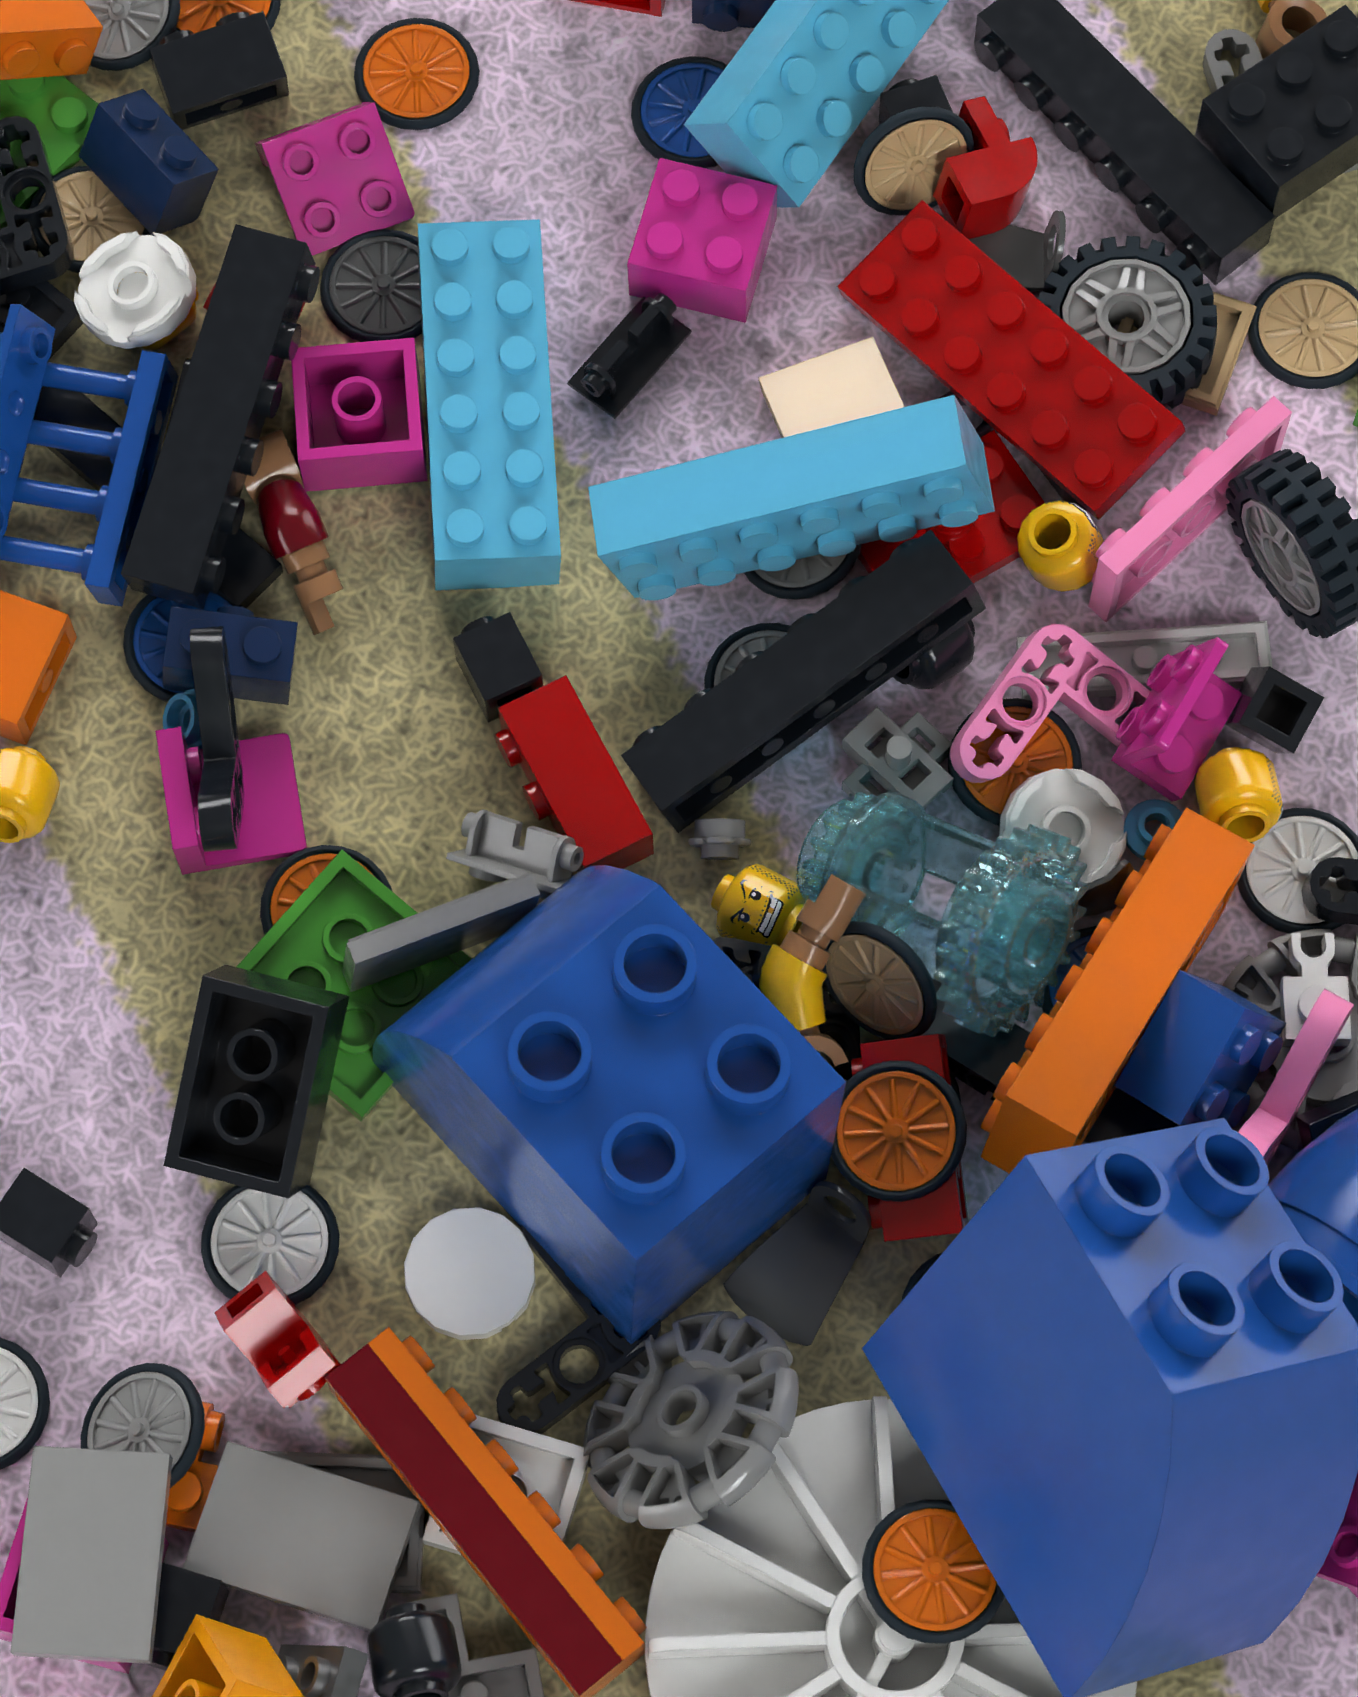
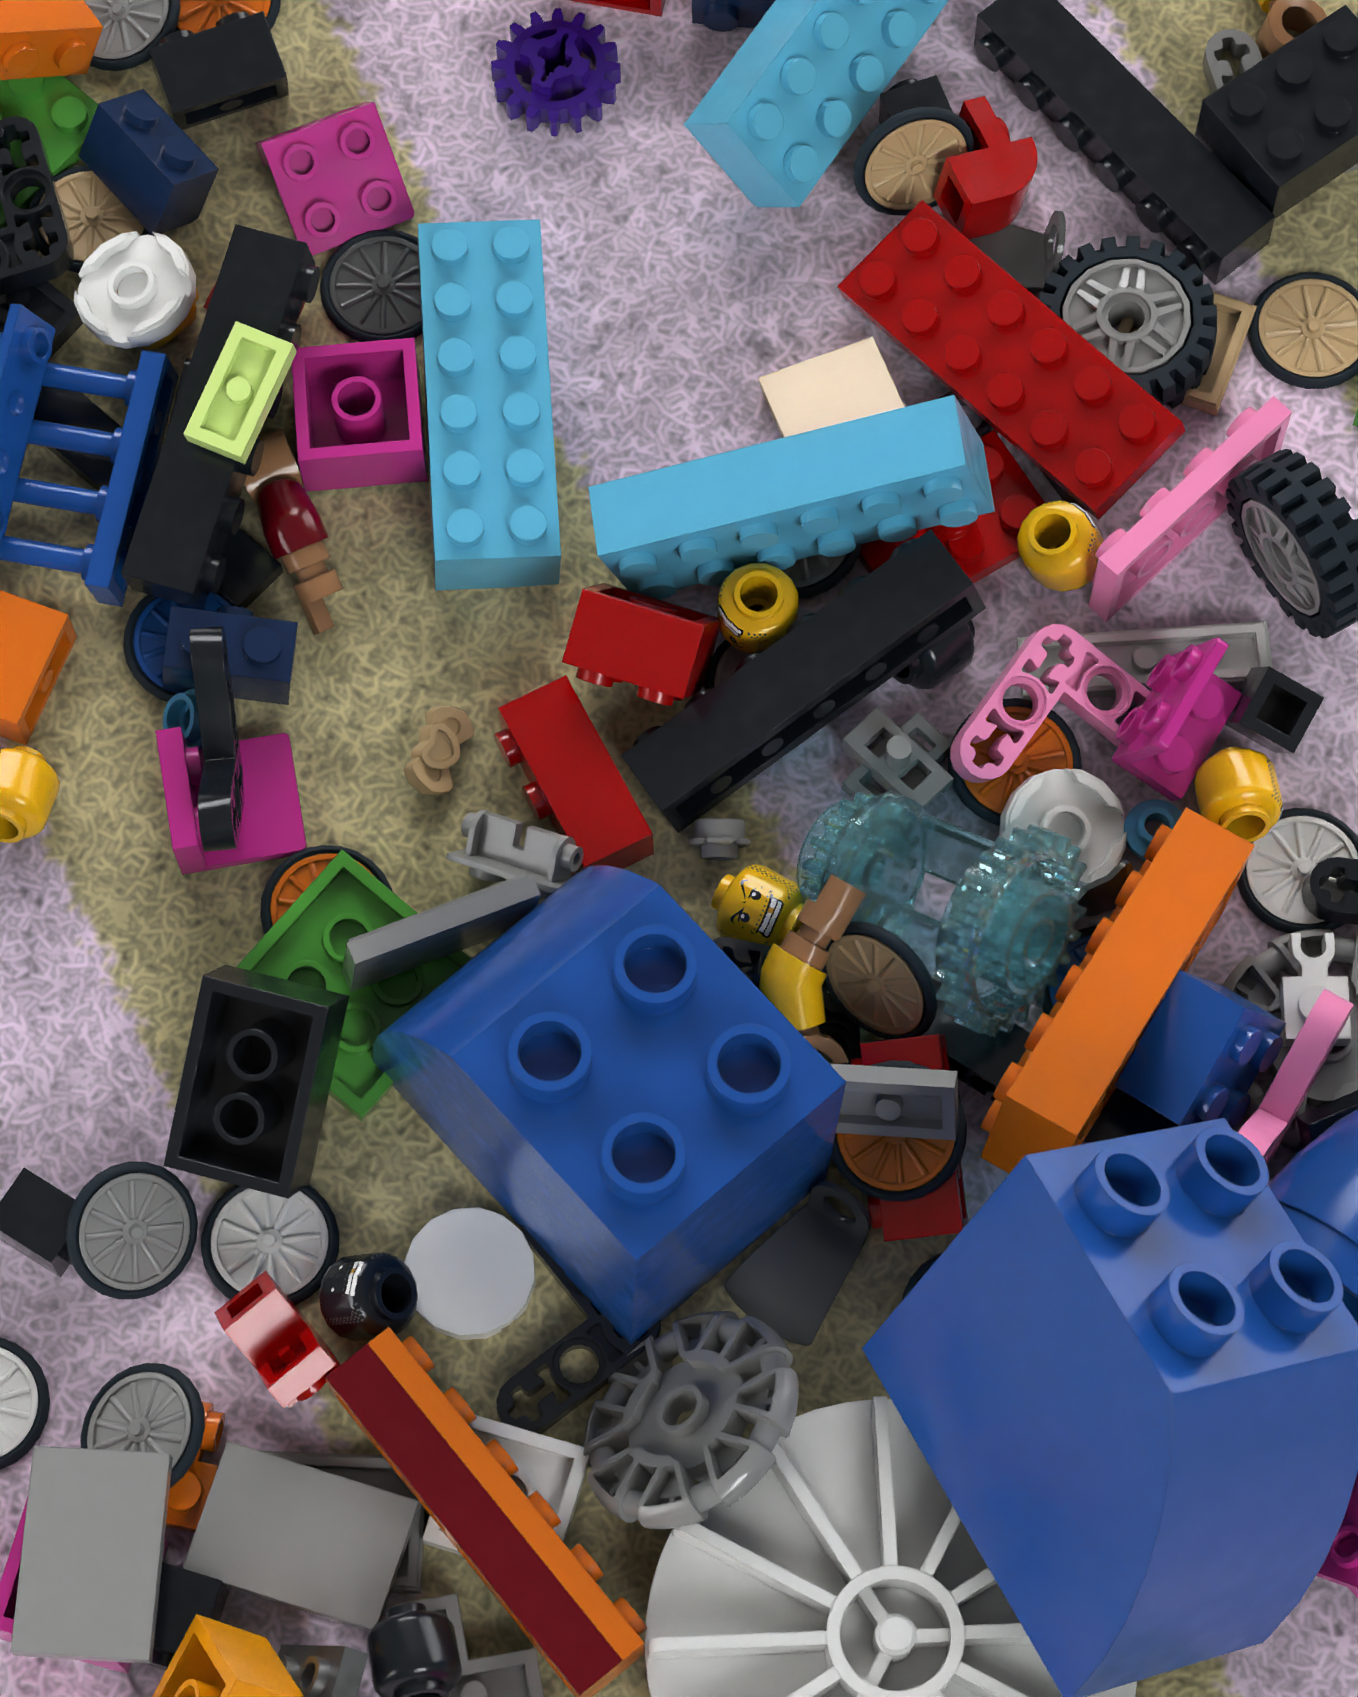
orange wheel [354,18,480,130] -> none
black brick [453,612,543,723] -> none
black hinge [567,293,691,419] -> none
dark pink brick [627,158,777,323] -> none
blue wheel [631,56,727,168] -> none
orange wheel [862,1499,1004,1644] -> none
none -> light grey wheel [66,1161,198,1299]
none -> yellowish green plate [183,321,297,464]
none -> black head [319,1252,418,1341]
none -> tan piece [404,705,474,796]
none -> dark purple gear [491,8,621,136]
none -> red brick [562,583,720,706]
none -> yellow head [717,563,799,654]
none -> light grey plate [829,1063,959,1140]

